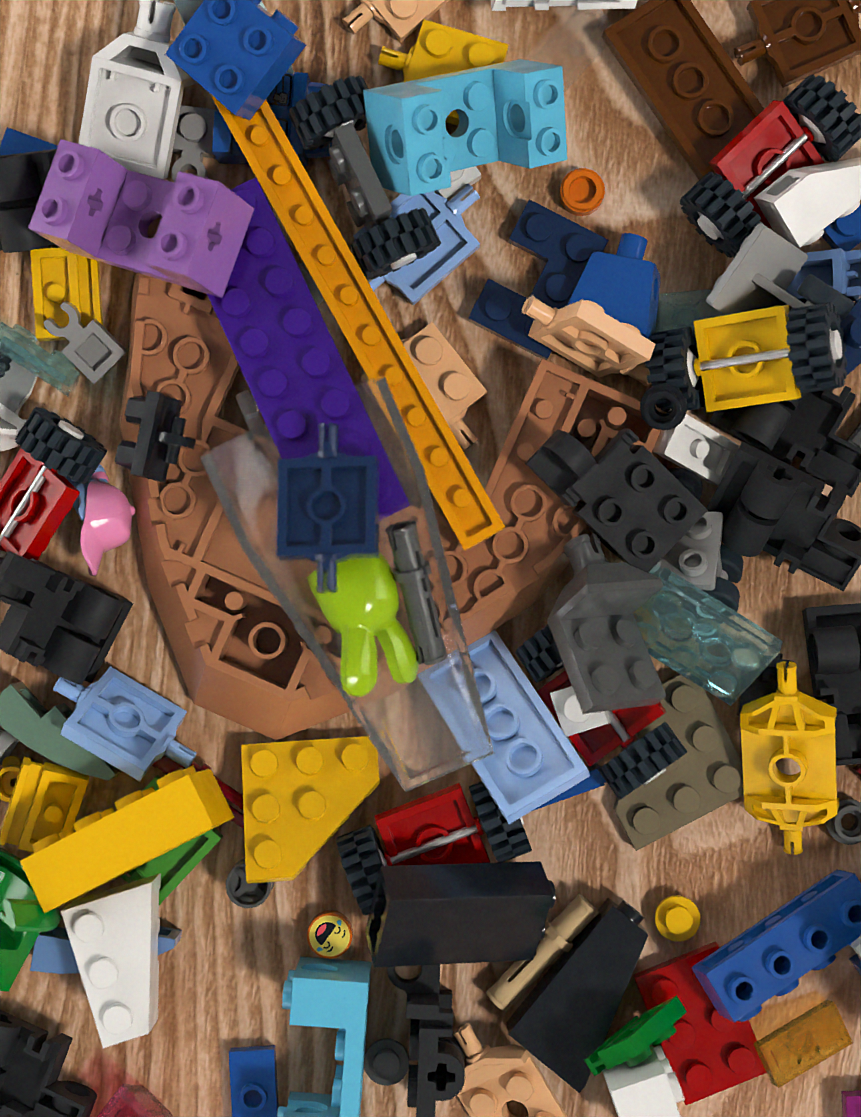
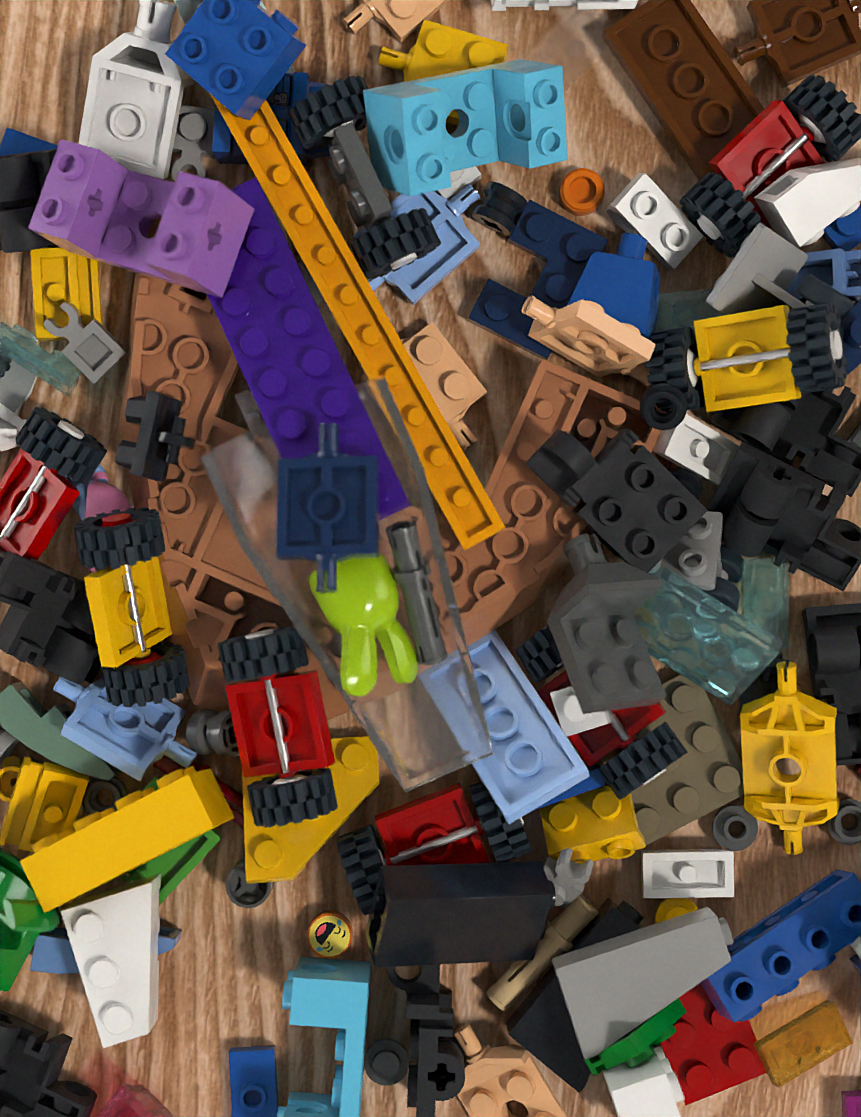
none -> plate [74,507,190,707]
none -> dark grey plate [82,777,128,815]
none -> dark grey wheel [186,709,239,757]
none -> plate [218,626,338,827]
none -> black wheel [471,181,528,236]
none -> yellow bracket [540,785,646,864]
none -> light grey plate [541,848,594,909]
none -> light grey slope [551,906,734,1059]
none -> white plate [606,173,703,269]
none -> white plate [640,849,734,898]
none -> dark grey plate [712,805,758,851]
none -> clear light blue plate [741,558,789,649]

